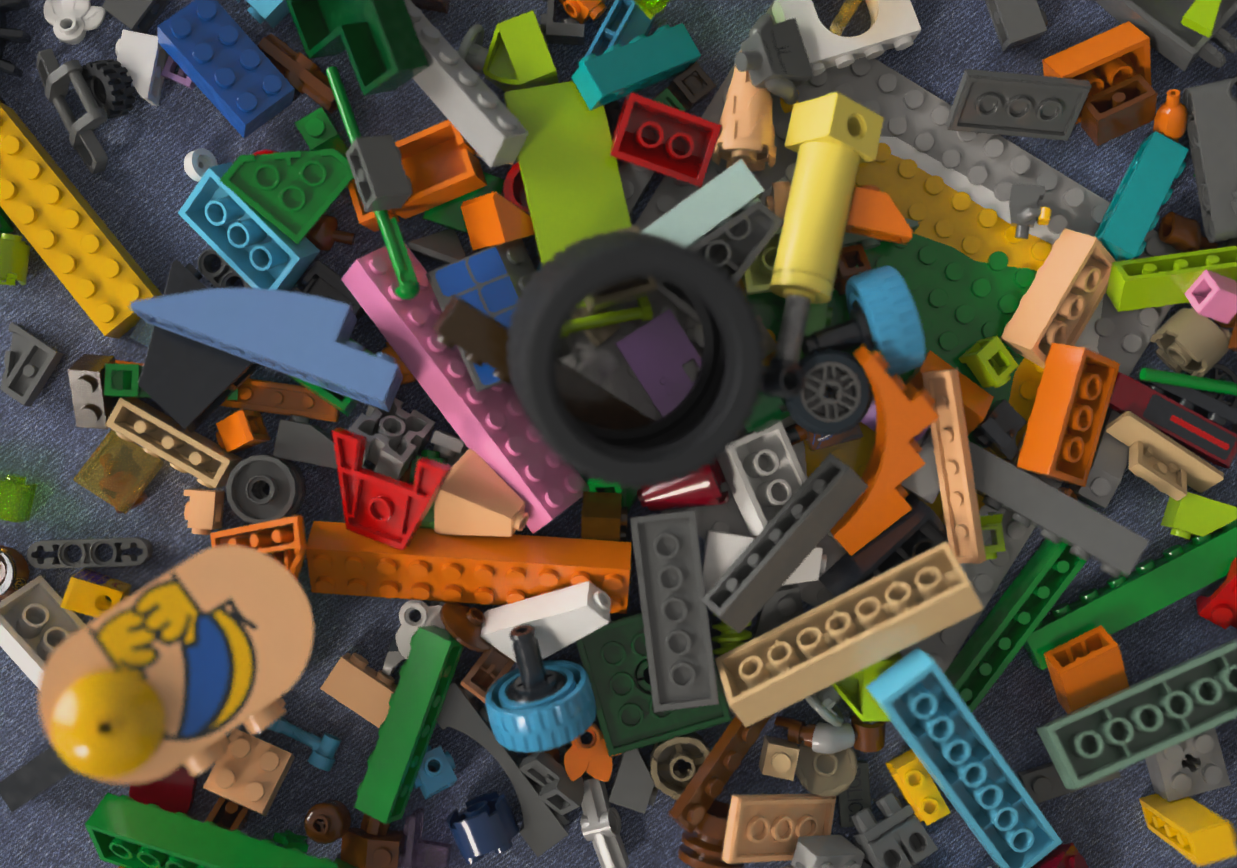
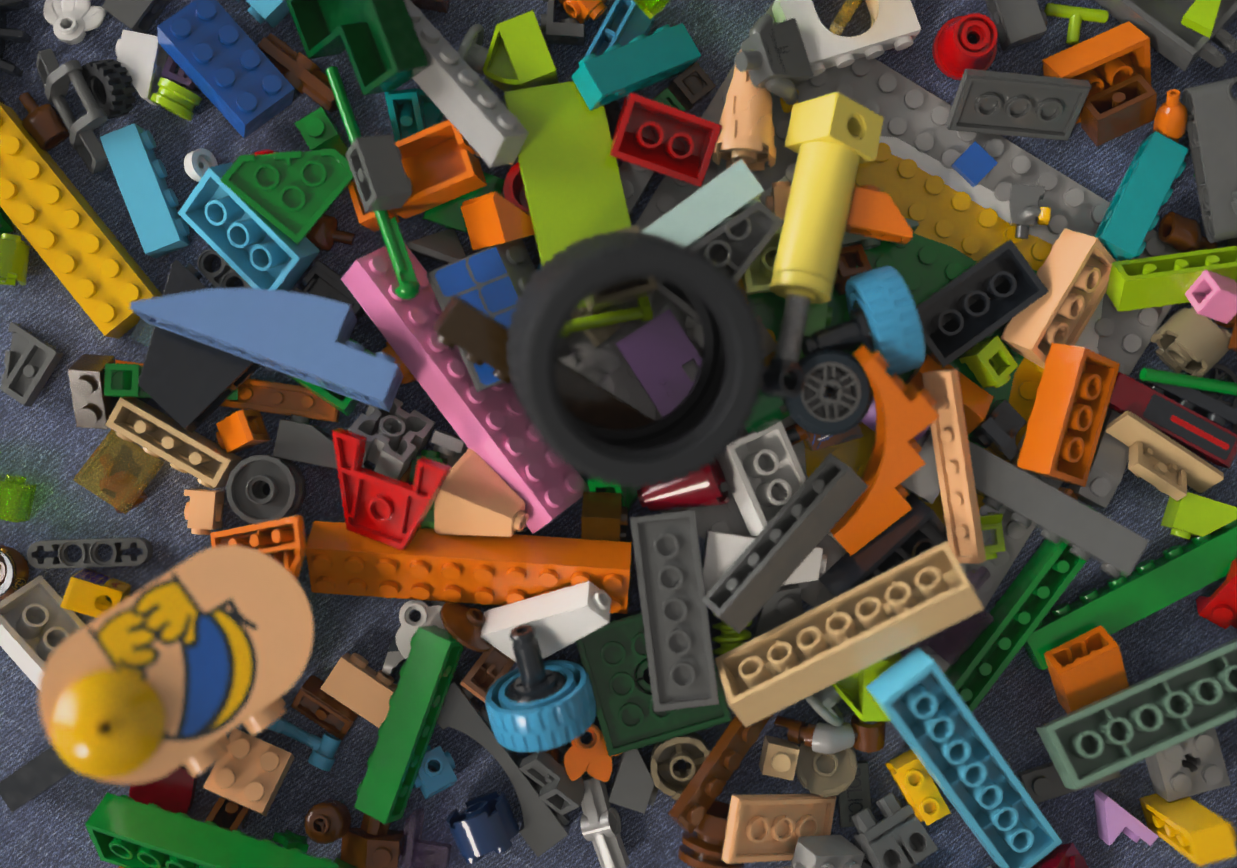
none -> reddish brown piece [19,92,69,151]
none -> medium azure brick [100,123,190,258]
none -> lime wheel [150,77,202,121]
none -> reddish brown slope [291,675,359,740]
none -> teal slope [385,88,444,142]
none -> bracket [899,565,995,667]
none -> black slope [916,239,1049,368]
none -> red piece [932,13,997,81]
none -> blue tile [951,141,998,187]
none -> lime piece [1044,3,1109,45]
none -> lavender slope [1094,789,1159,846]

